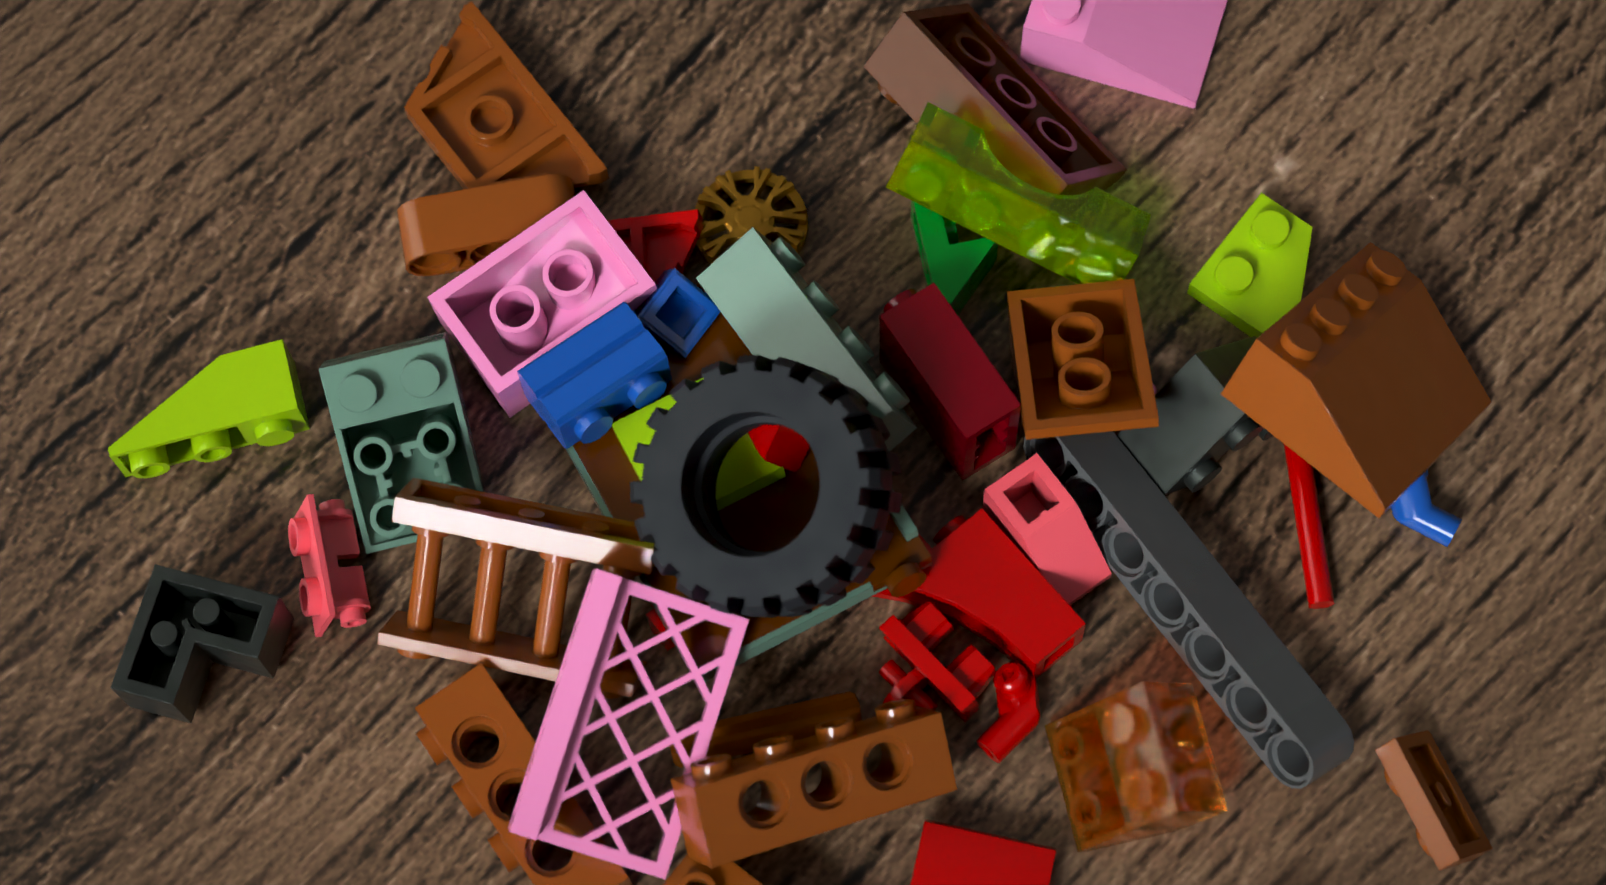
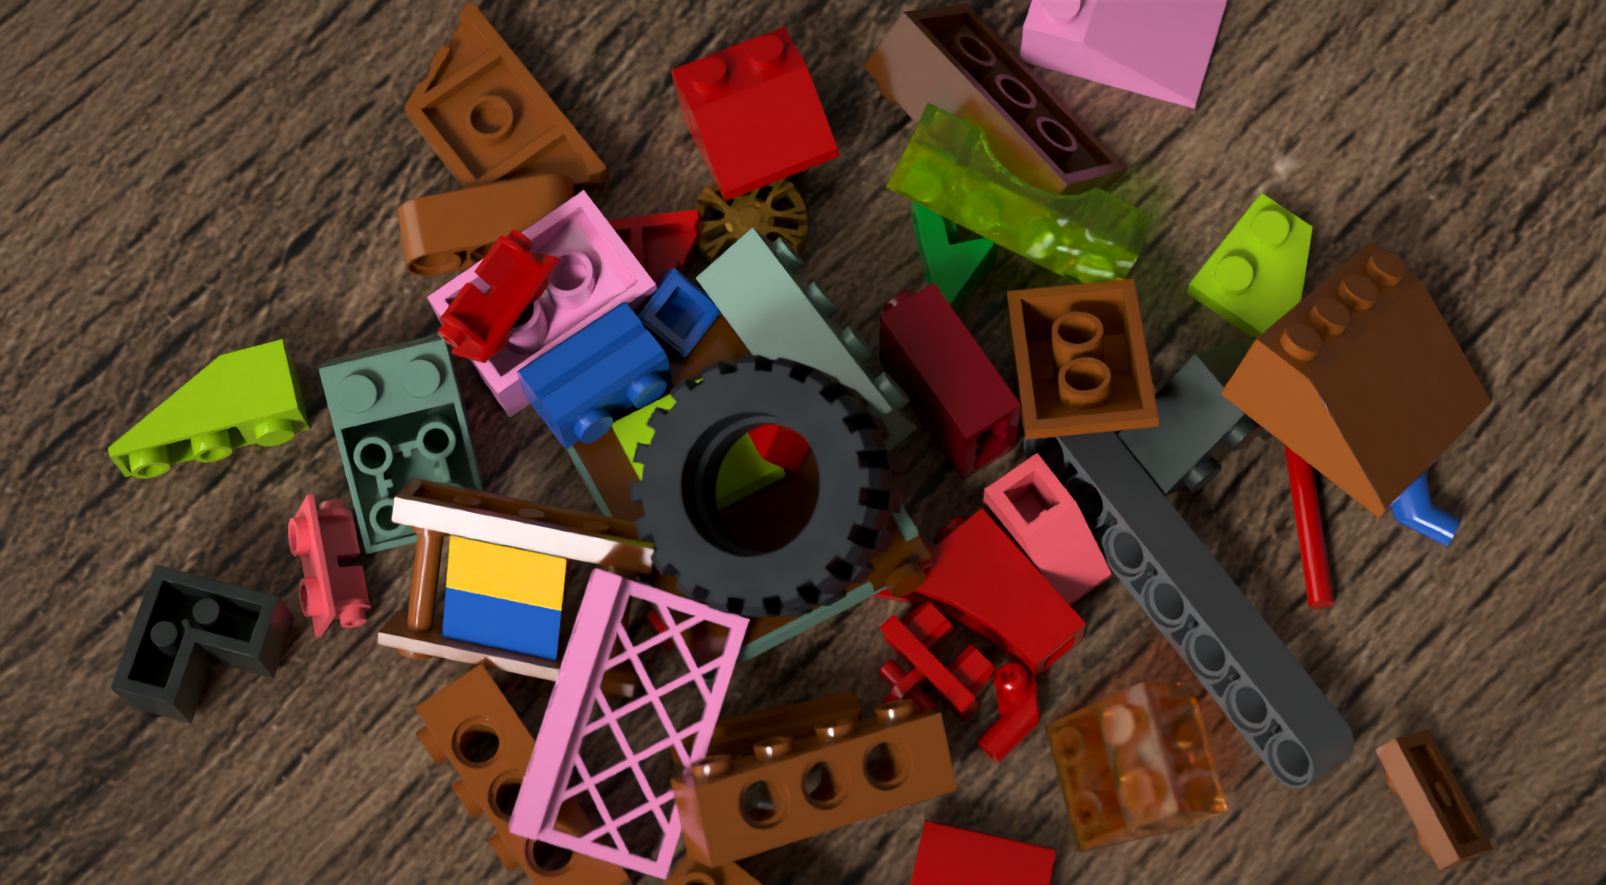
none -> red hinge [437,229,560,363]
none -> sticker [442,535,567,661]
none -> red slope [671,26,839,201]

